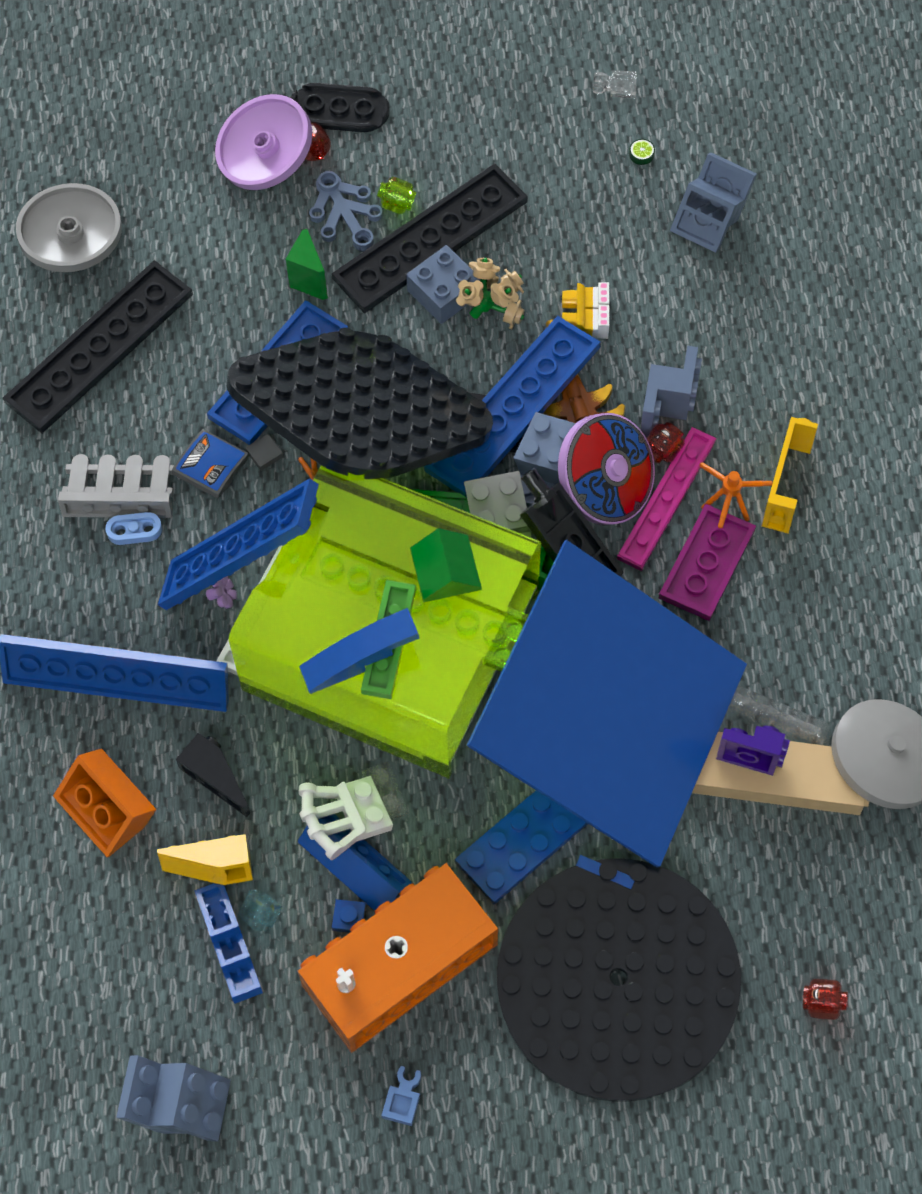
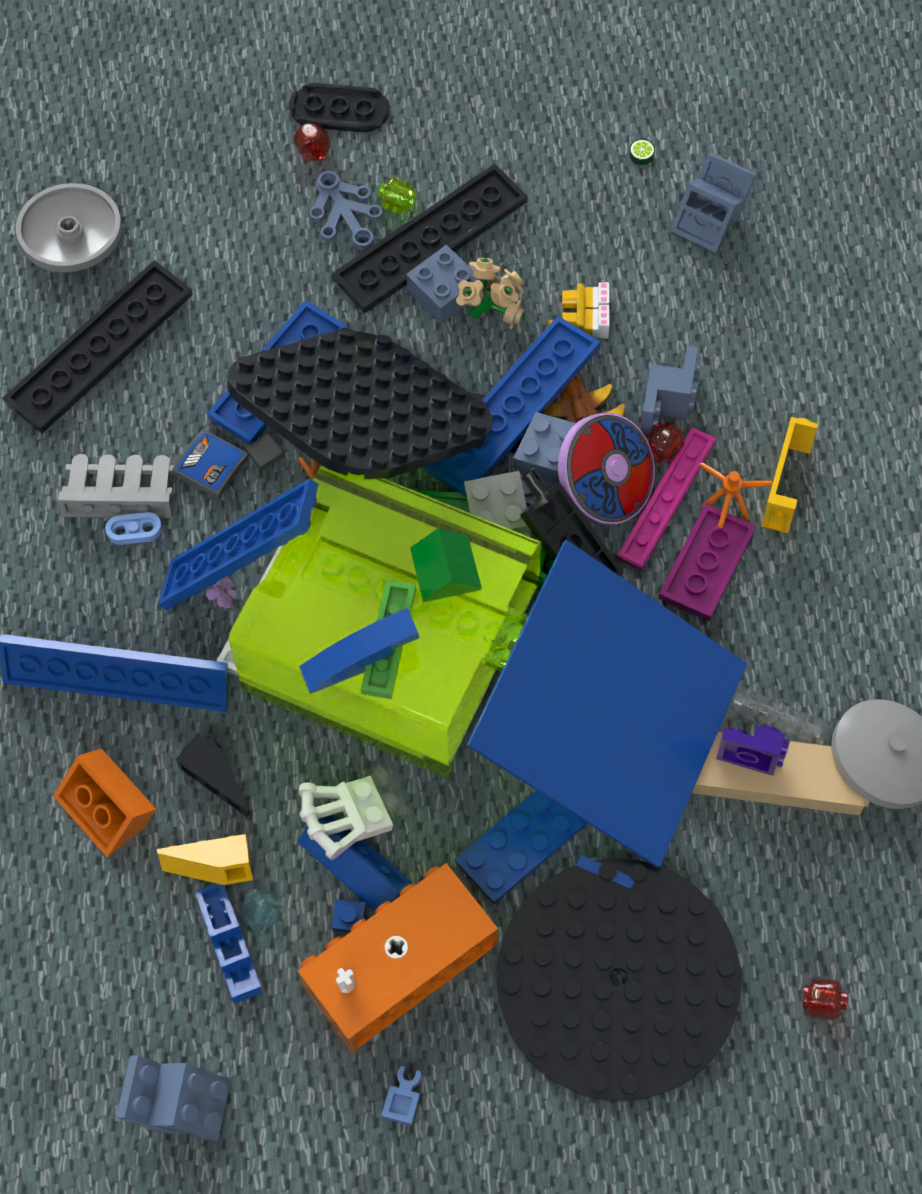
lavender dish [215,94,312,190] -> none
green slope [285,229,328,300] -> none
clear plate [593,70,637,99] -> none

